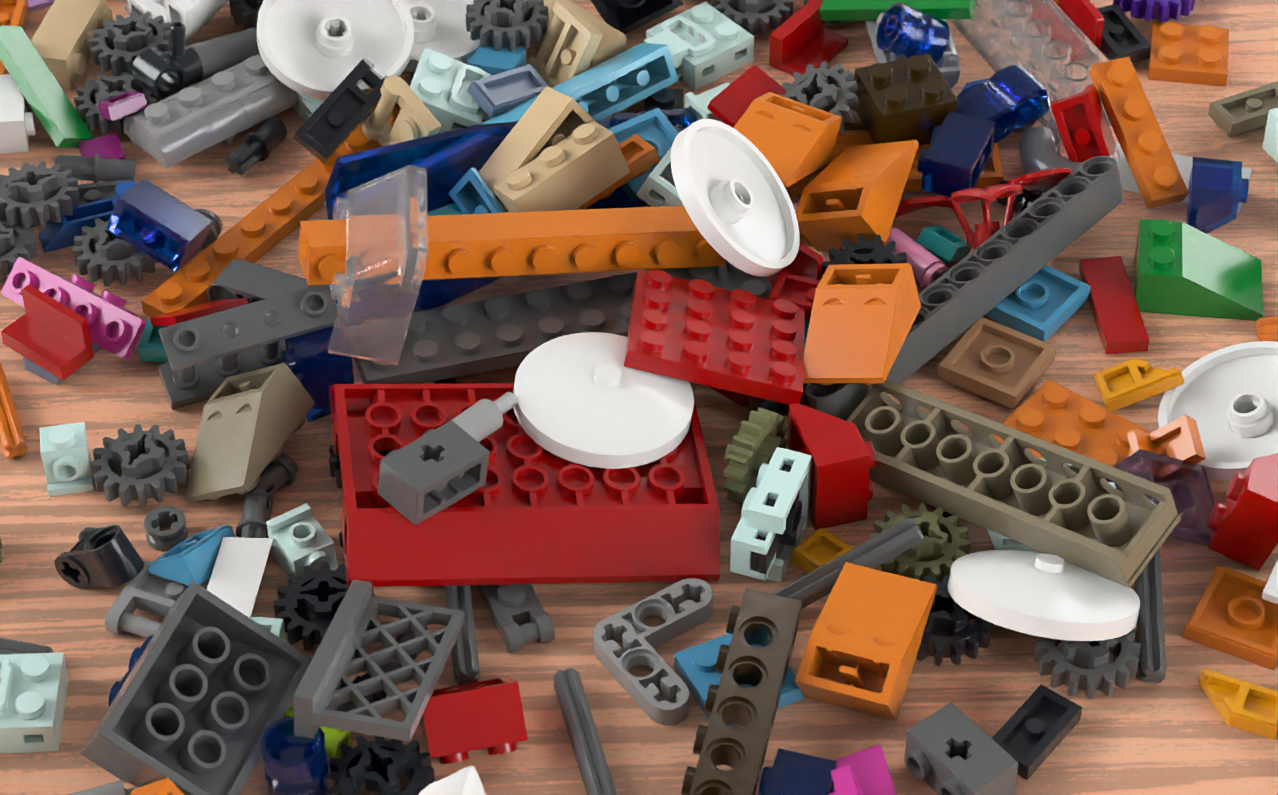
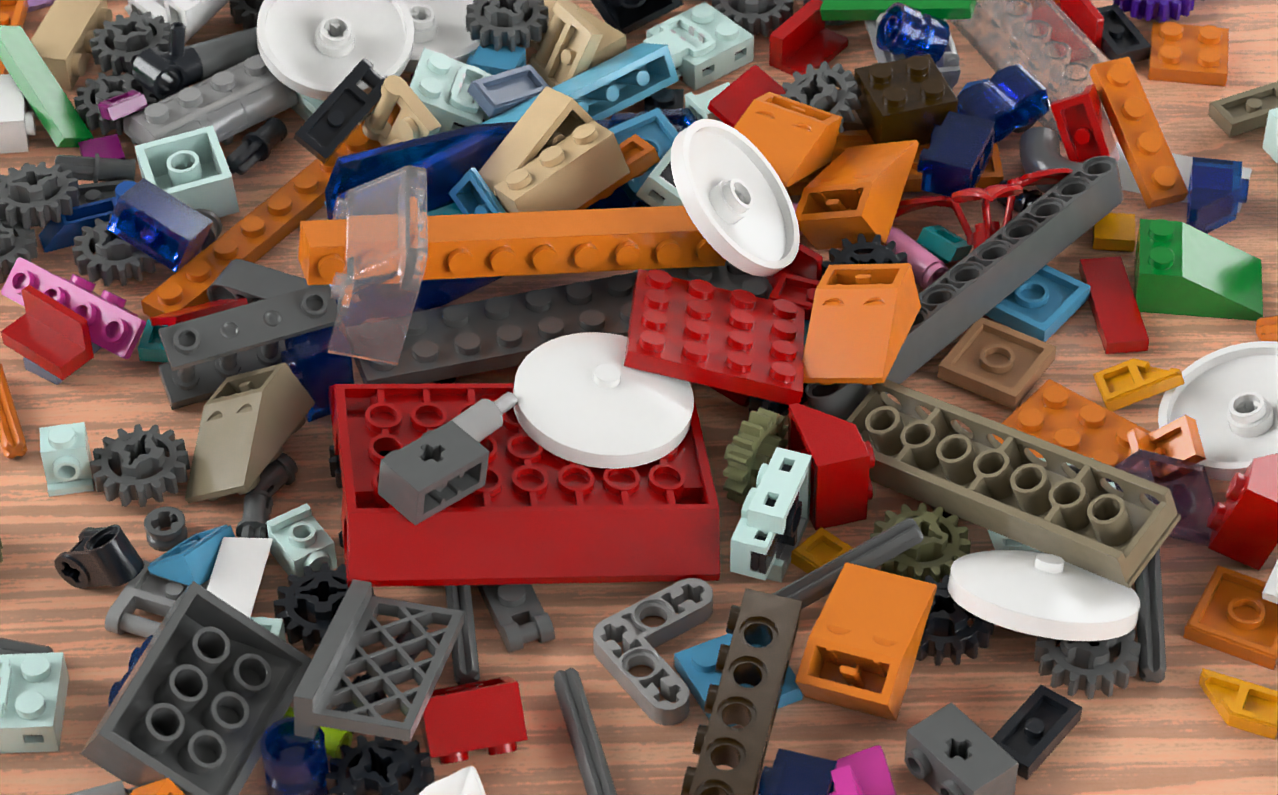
none -> light aqua brick [134,125,239,233]
none -> light orange tile [1093,213,1136,252]

